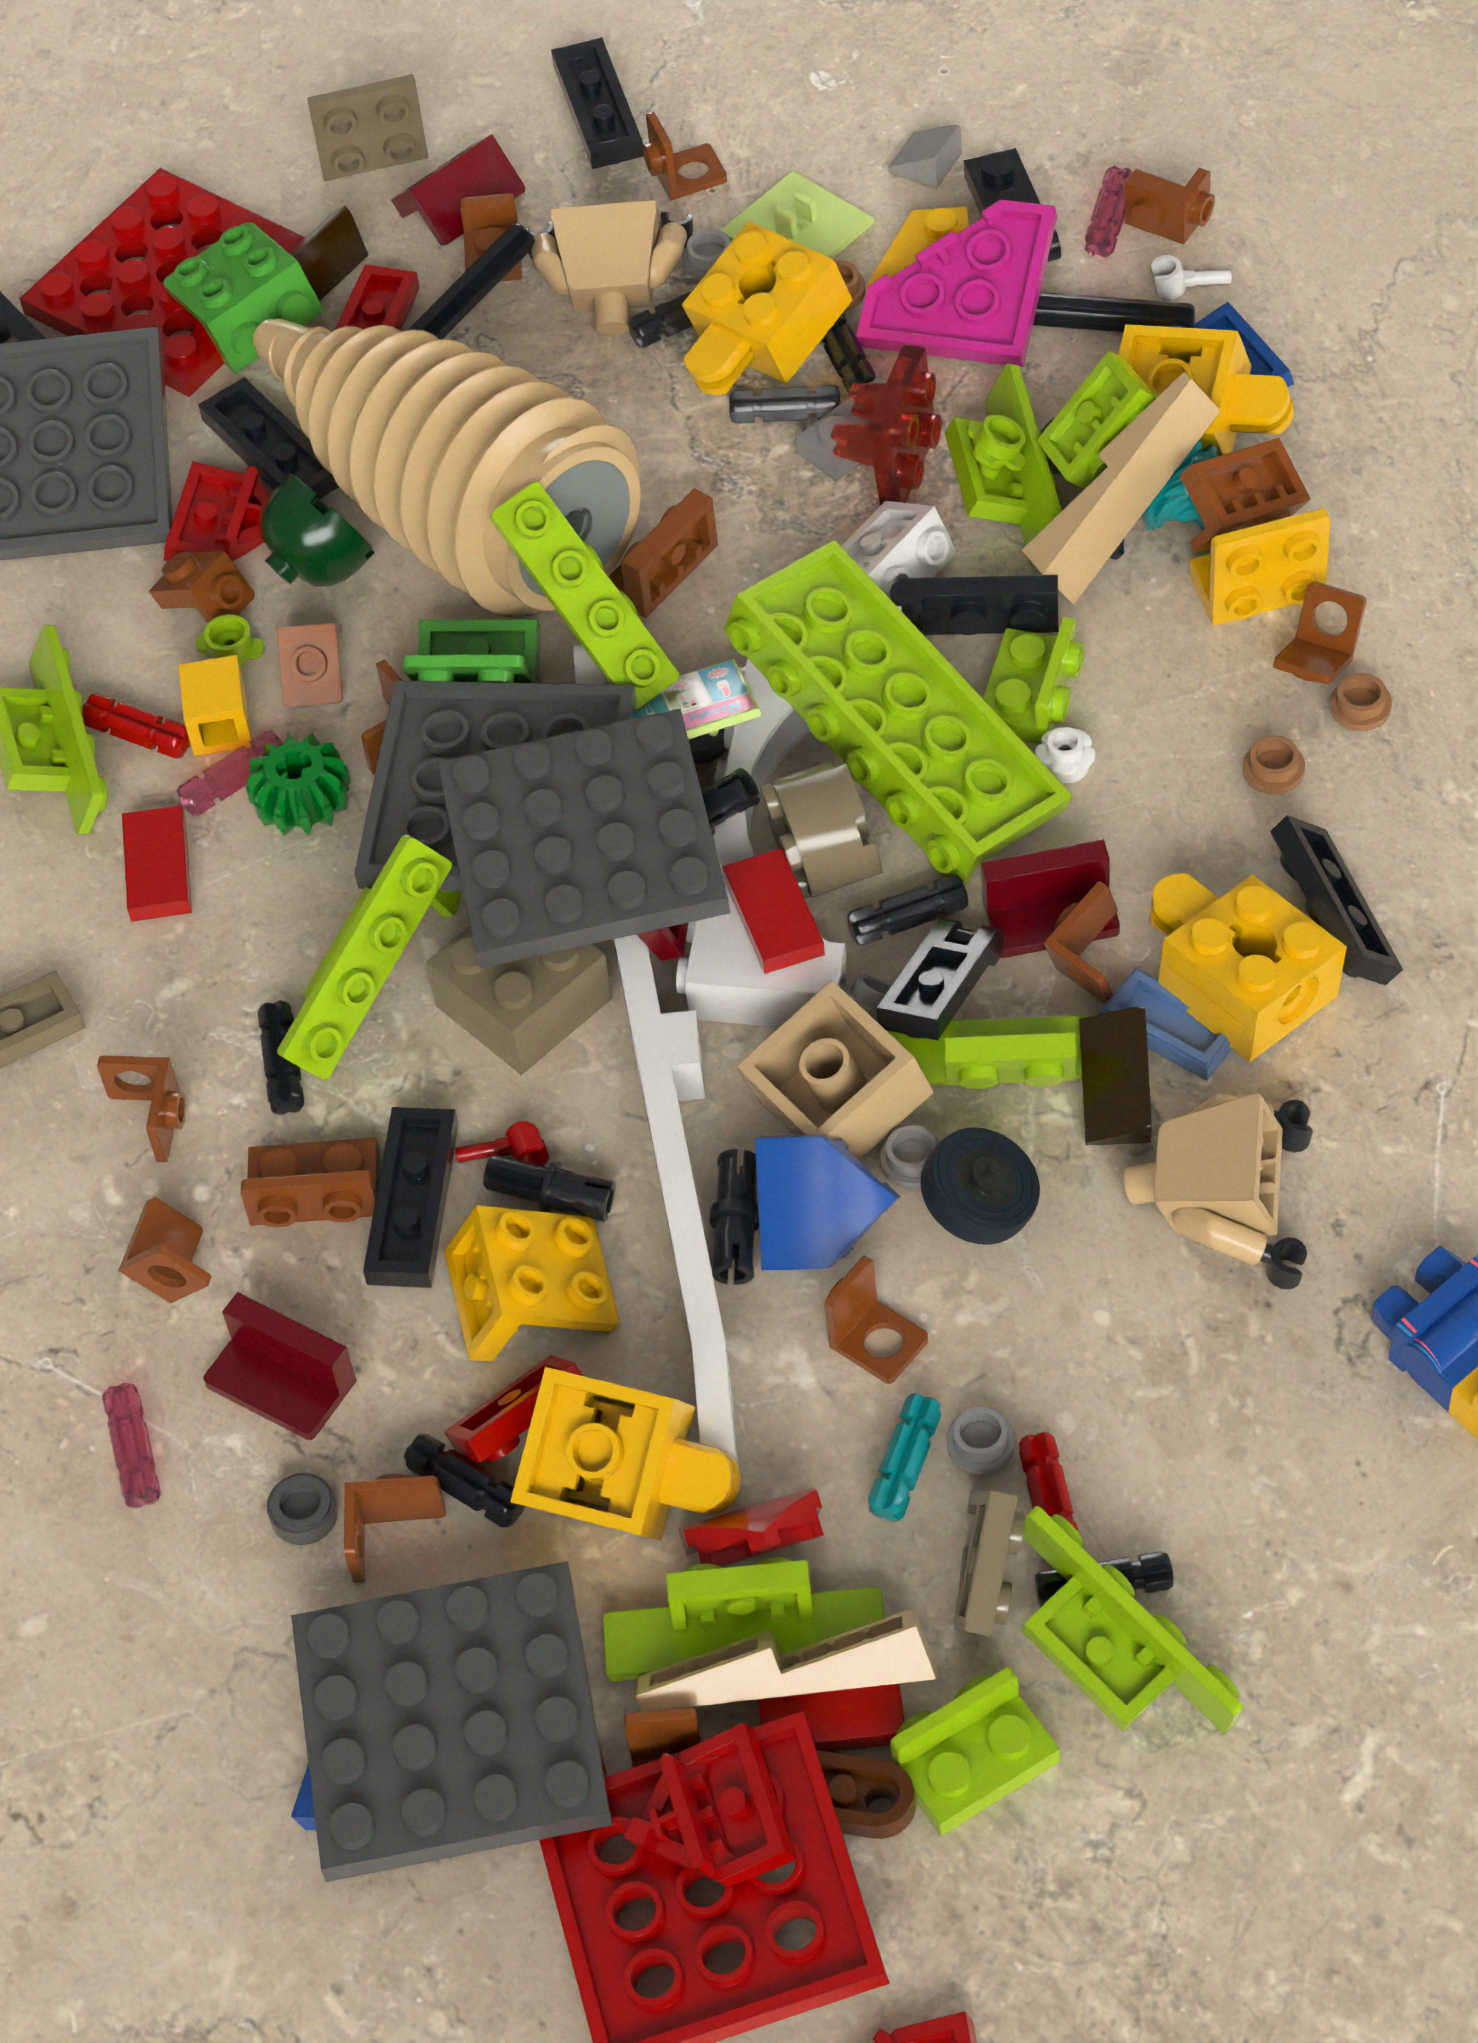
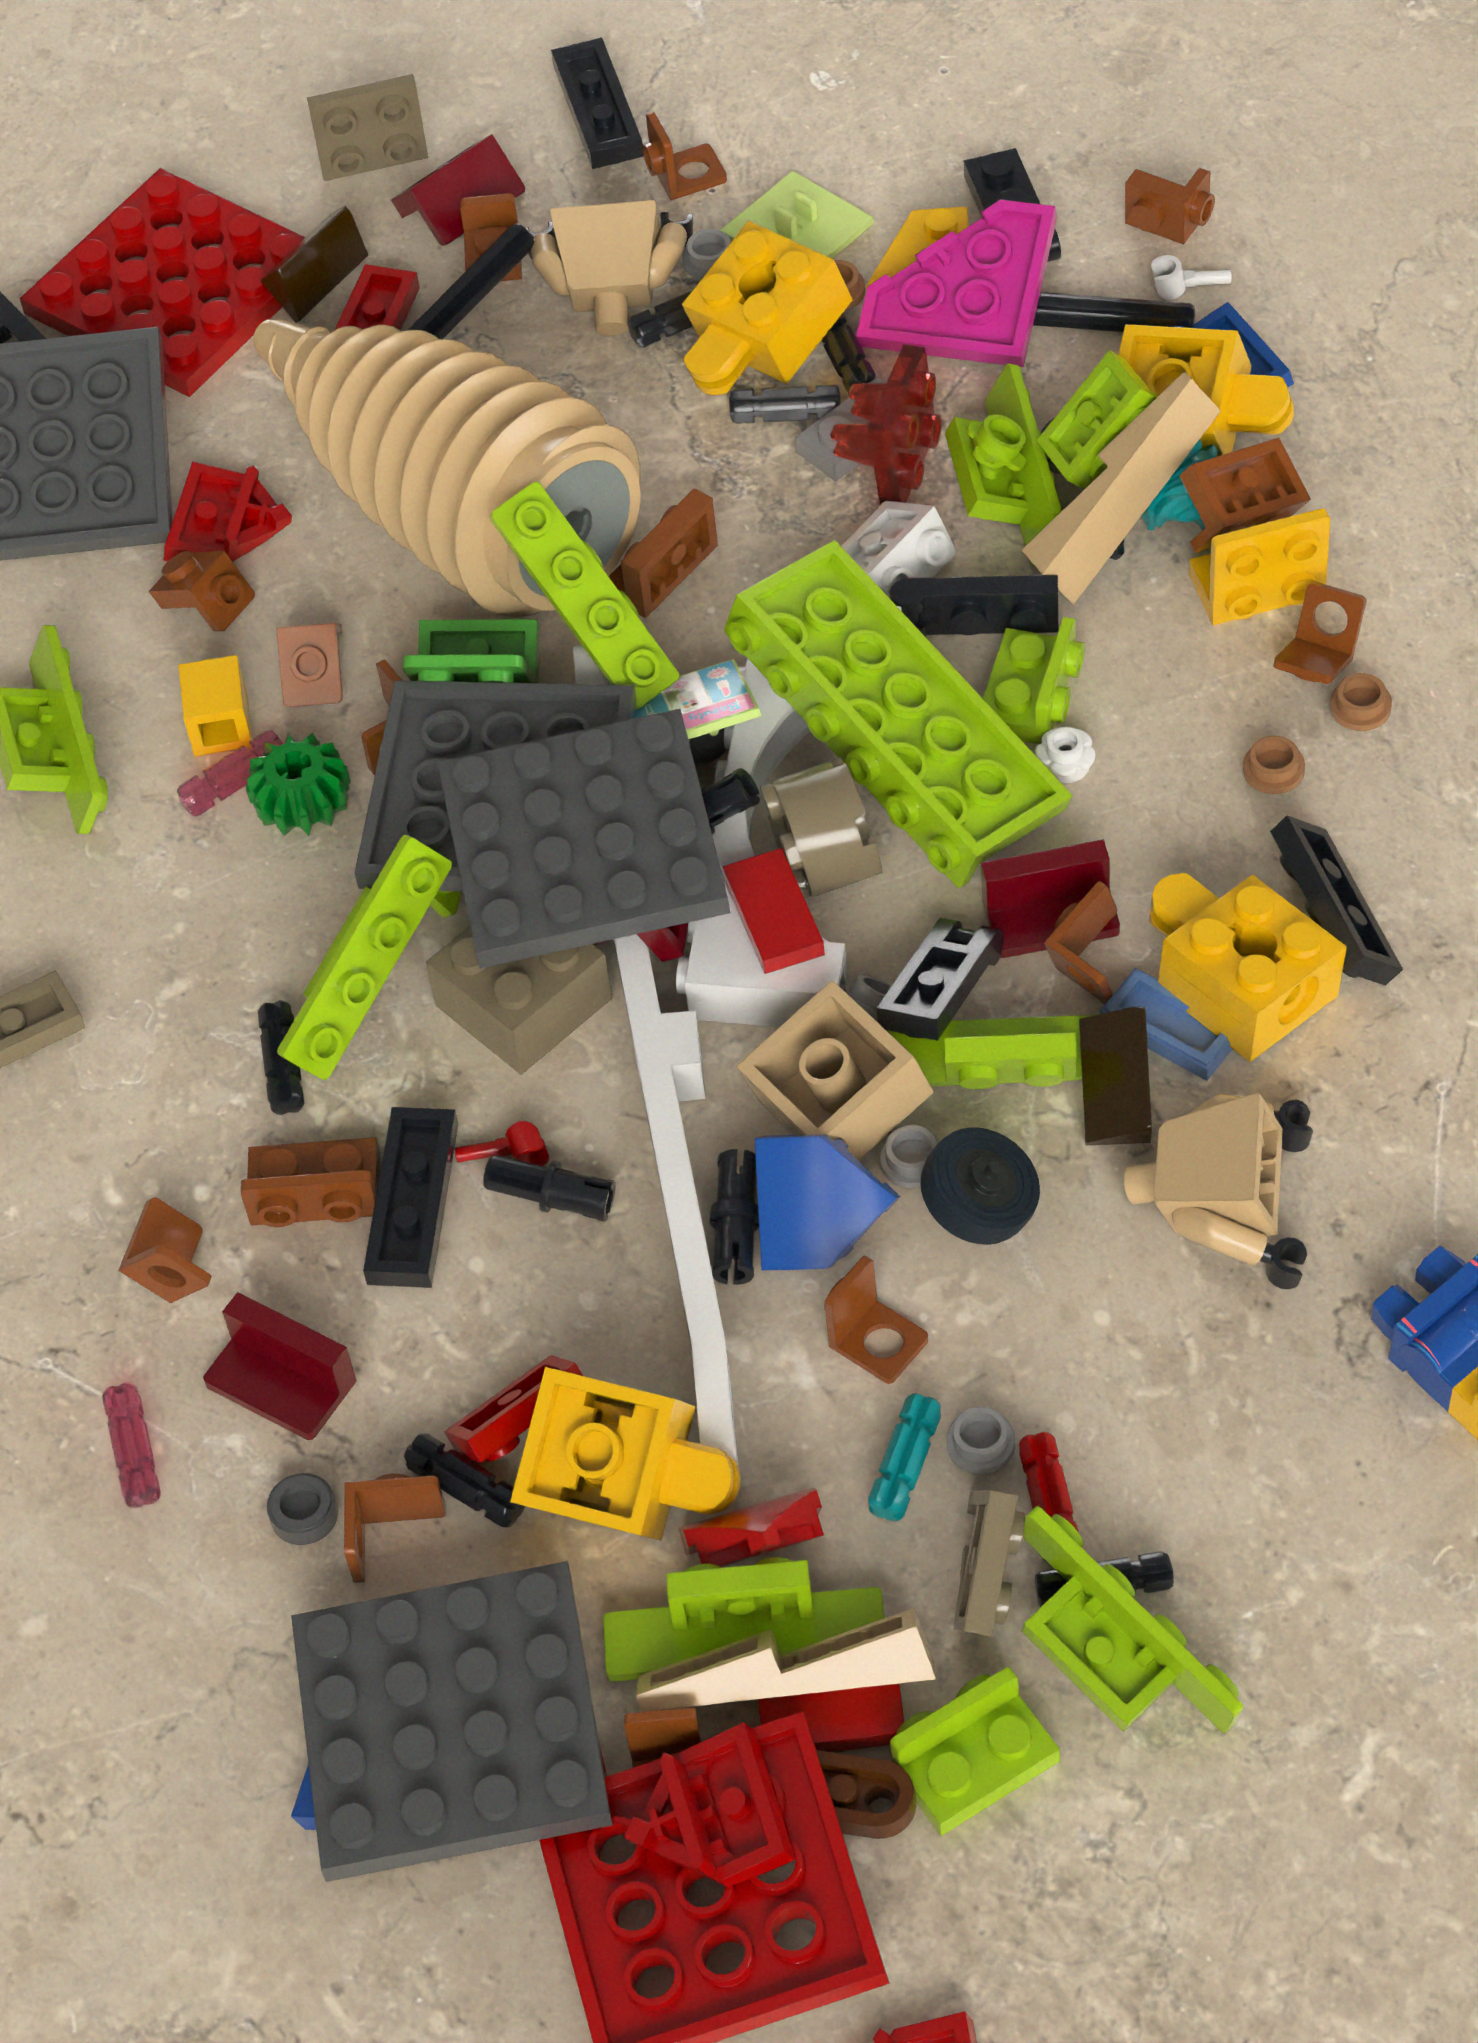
red axle [82,693,191,759] -> none
dark orange bracket [97,1055,186,1162] -> none
red tile [122,805,192,922] -> none
bright green bracket [163,222,324,374] -> none
lime plate [196,614,265,667] -> none
black plate [198,377,339,499] -> none
dark green cylinder [260,473,375,587] -> none
yellow bracket [444,1205,620,1362] -> none
black axle [847,874,968,946] -> none
light grey slope [889,125,962,188] -> none
clear pink axle [1085,165,1133,258] -> none

